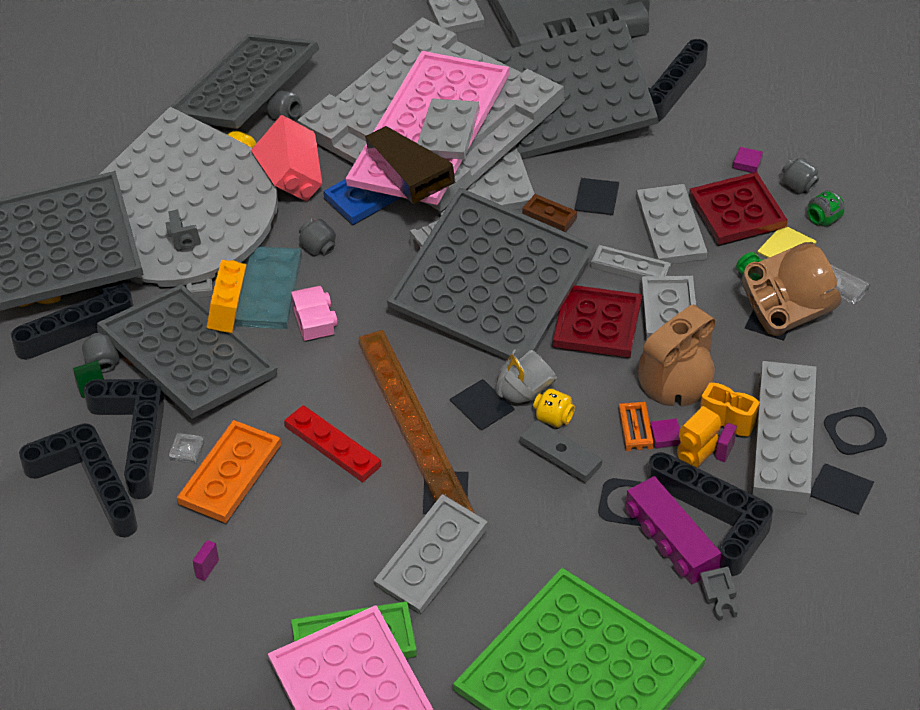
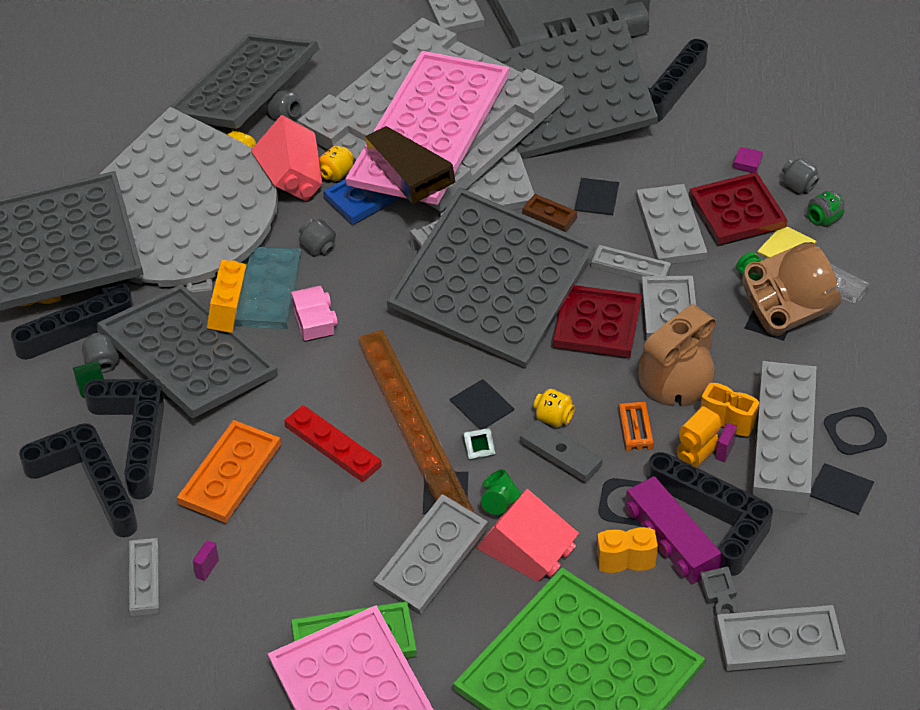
dark grey bracket [166,209,201,250] -> none
clear plate [169,433,205,464] -> none
light grey plate [418,99,480,160] -> none
light grey helmet [496,349,557,403] -> none
magenta tile [650,418,681,448] -> none
none -> light grey tile [129,538,160,616]
none -> yellow head [319,146,354,182]
none -> slope [462,428,496,460]
none -> coral slope [477,489,579,582]
none -> green piece [481,469,521,515]
none -> light orange brick [596,527,658,573]
none -> light grey plate [716,605,846,671]

